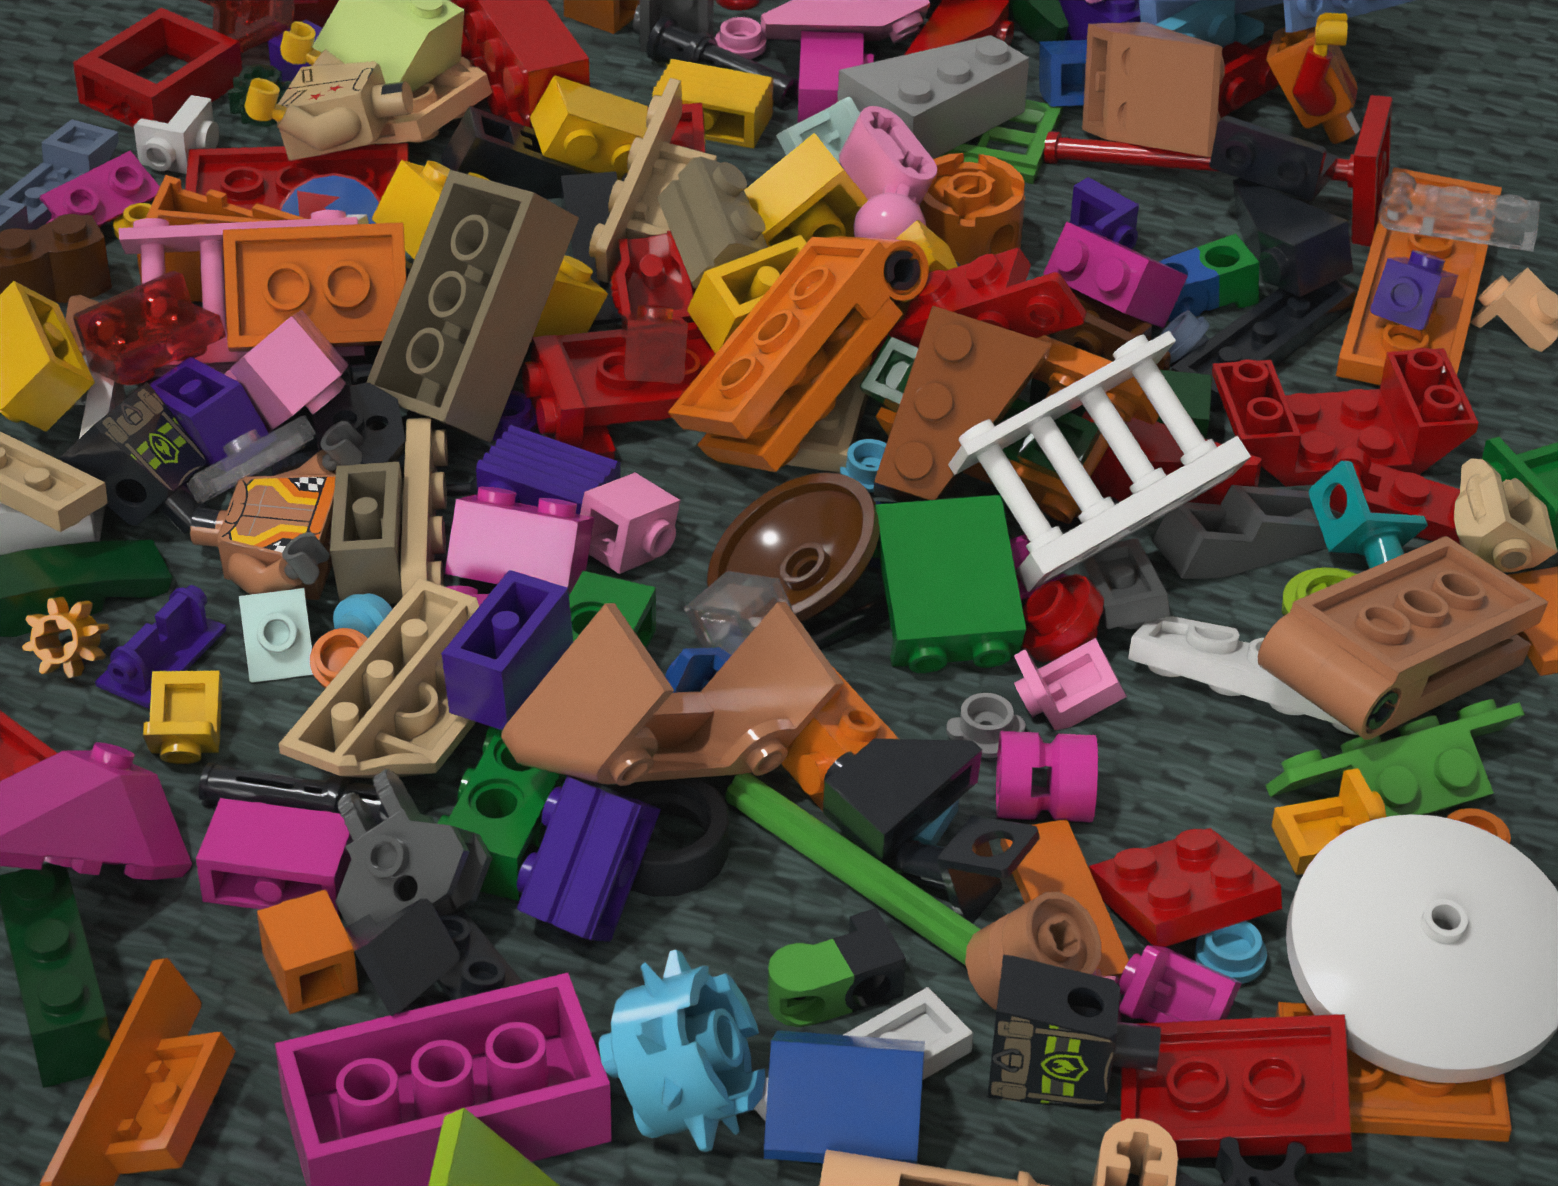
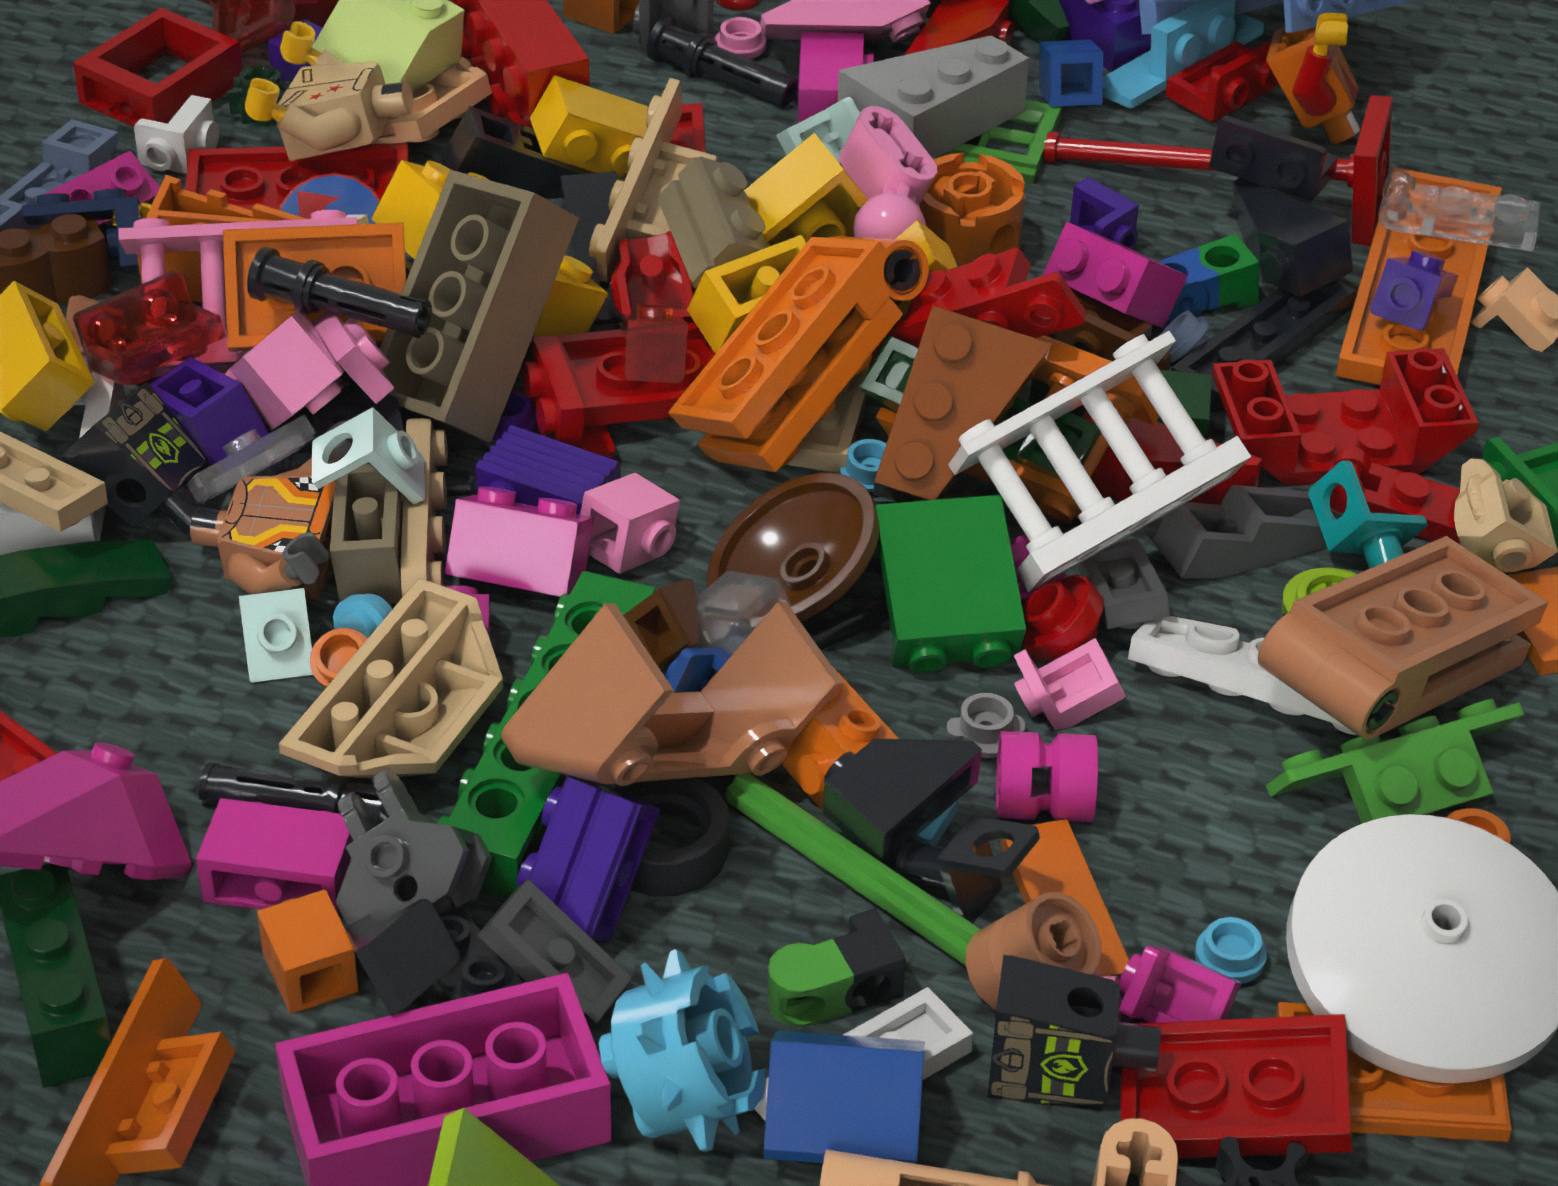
light orange gear [22,597,109,678] -> none
dark purple hinge [95,585,226,709] -> none
yellow bracket [143,671,223,764] -> none
dark purple brick [441,570,573,730] -> none
yellow brick [652,59,773,149] -> none
nougat slope [1082,22,1225,157] -> none
red plate [1089,828,1282,947] -> none
light orange bracket [1271,768,1386,875] -> none
none -> dark blue bracket [21,189,143,273]
none -> black pin [247,247,432,339]
none -> bright pink plate [312,311,395,404]
none -> light aqua bracket [312,407,425,505]
none -> dark grey plate [477,879,632,1029]
none -> reddish brown slope [623,578,699,670]

